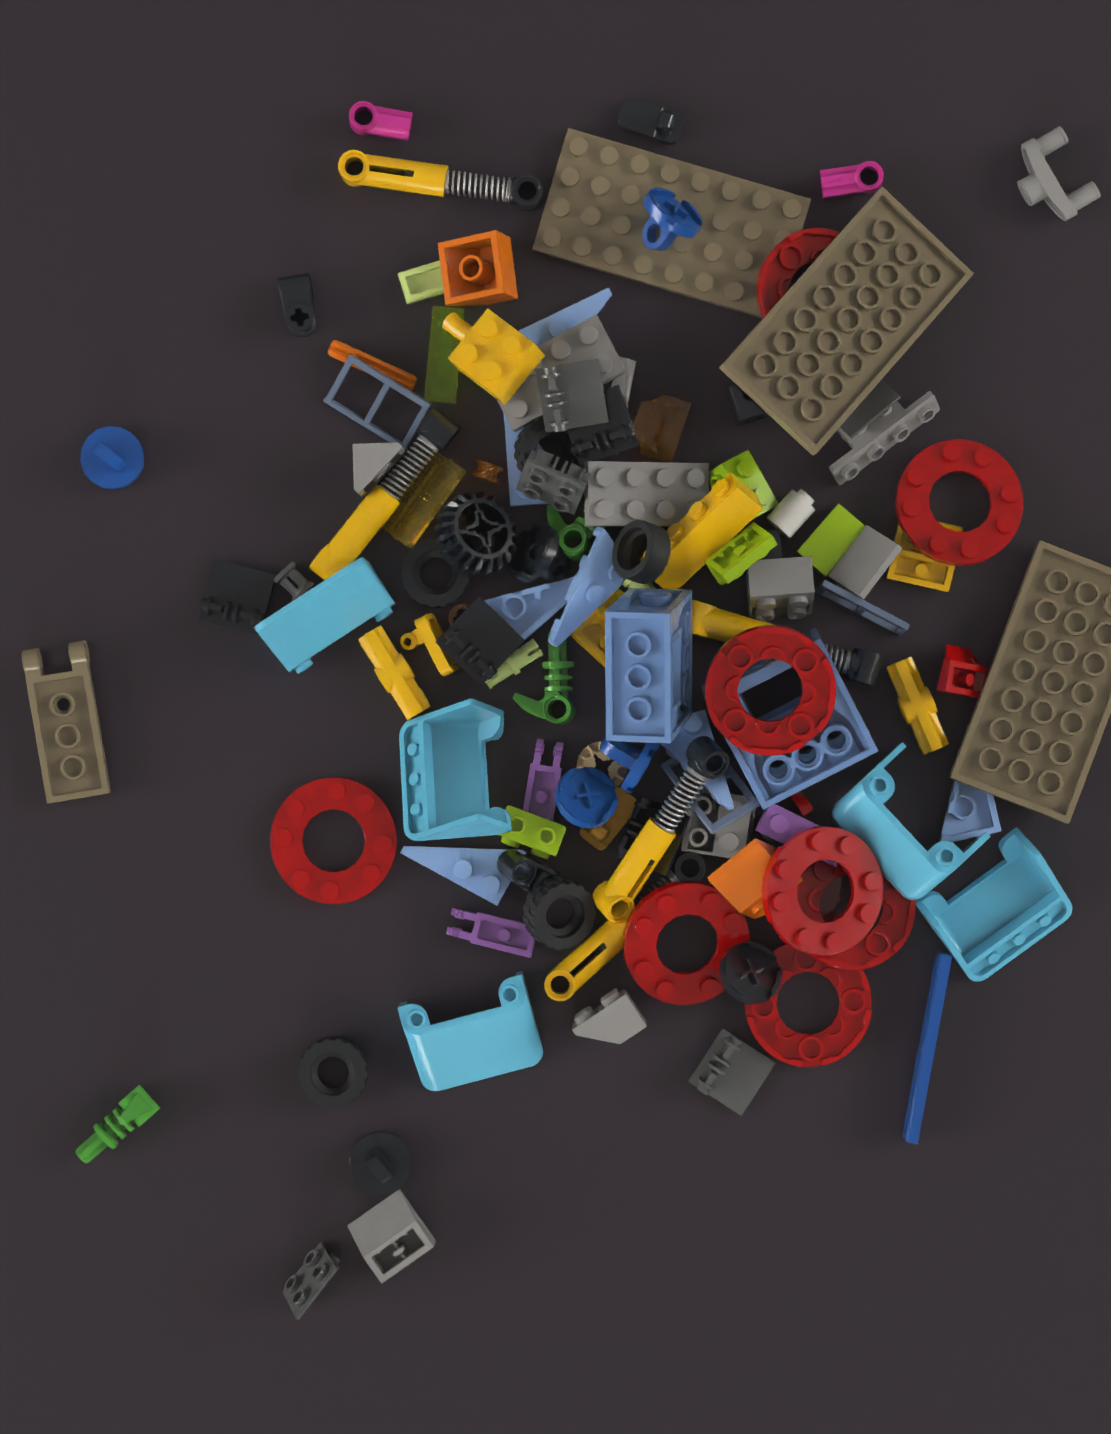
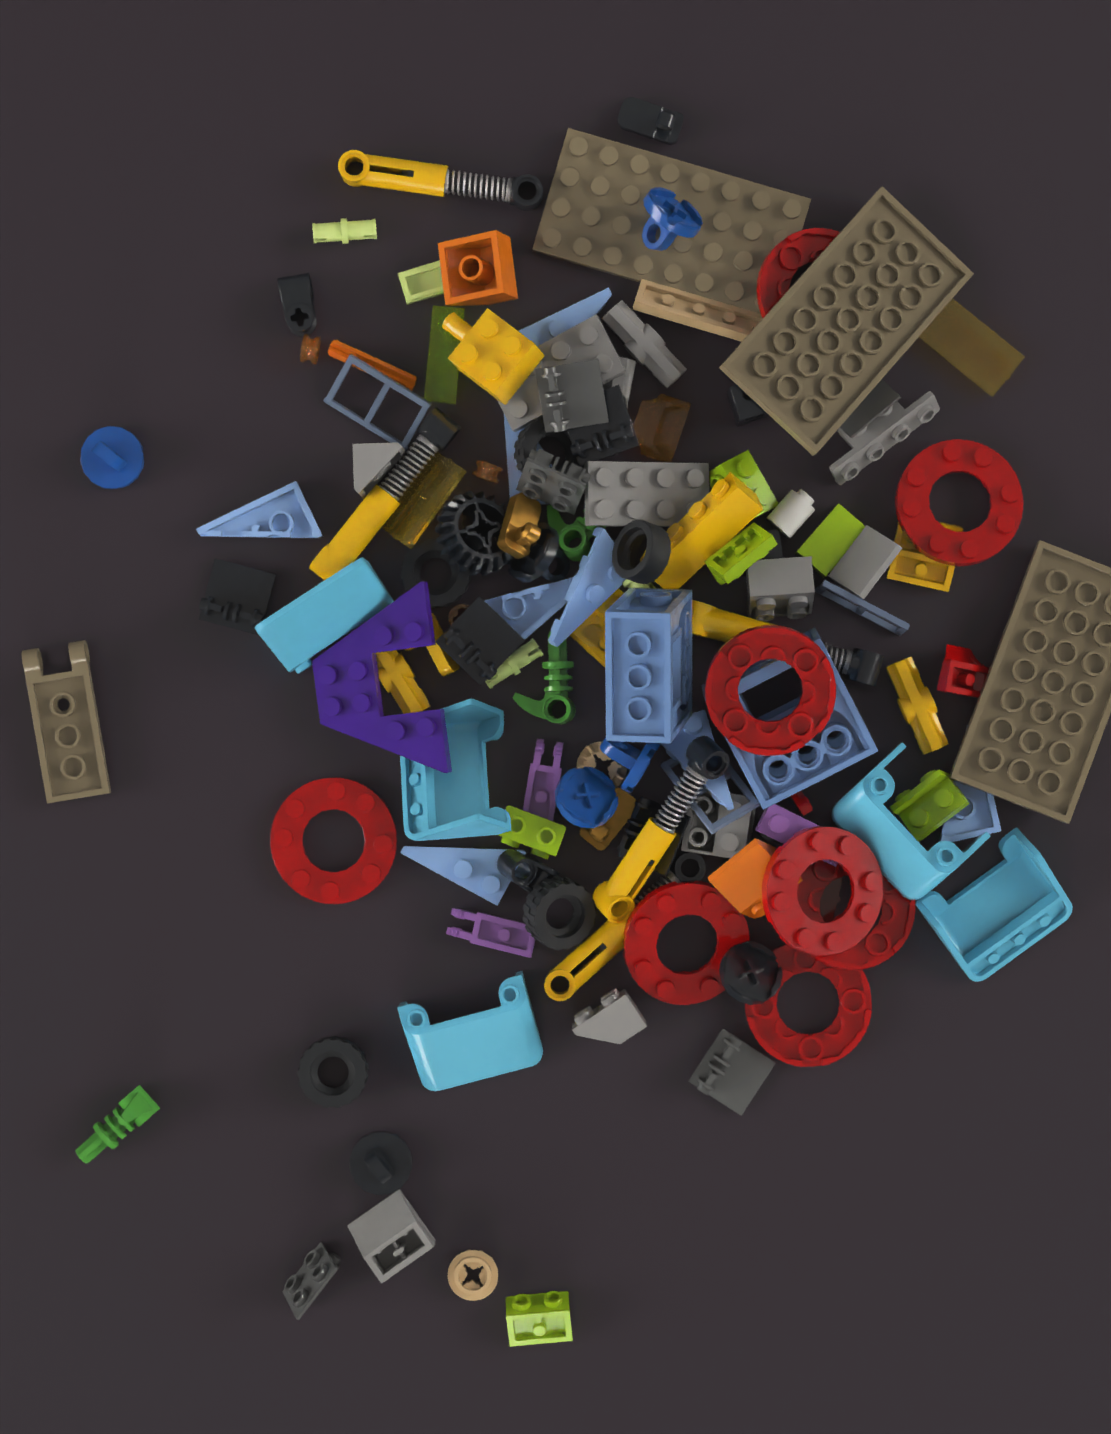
dark grey bush [273,561,316,601] -> none
dark pink piece [349,101,413,141] -> none
dark pink piece [820,161,884,199] -> none
blue tile [902,951,952,1144] -> none
light grey connector [1017,126,1101,221] -> none
none -> light blue wing [196,481,323,539]
none -> clear orange bush [300,334,321,365]
none -> yellowish green pin [312,218,377,244]
none -> dark purple wing [312,581,452,773]
none -> tan gear [448,1249,498,1301]
none -> pearl gold piece [497,492,541,559]
none -> lime bracket [506,1291,573,1347]
none -> light grey piece [602,300,687,389]
none -> tan plate [632,279,763,342]
none -> lime bracket [890,769,970,842]
none -> clear yellow piece [919,298,1025,397]

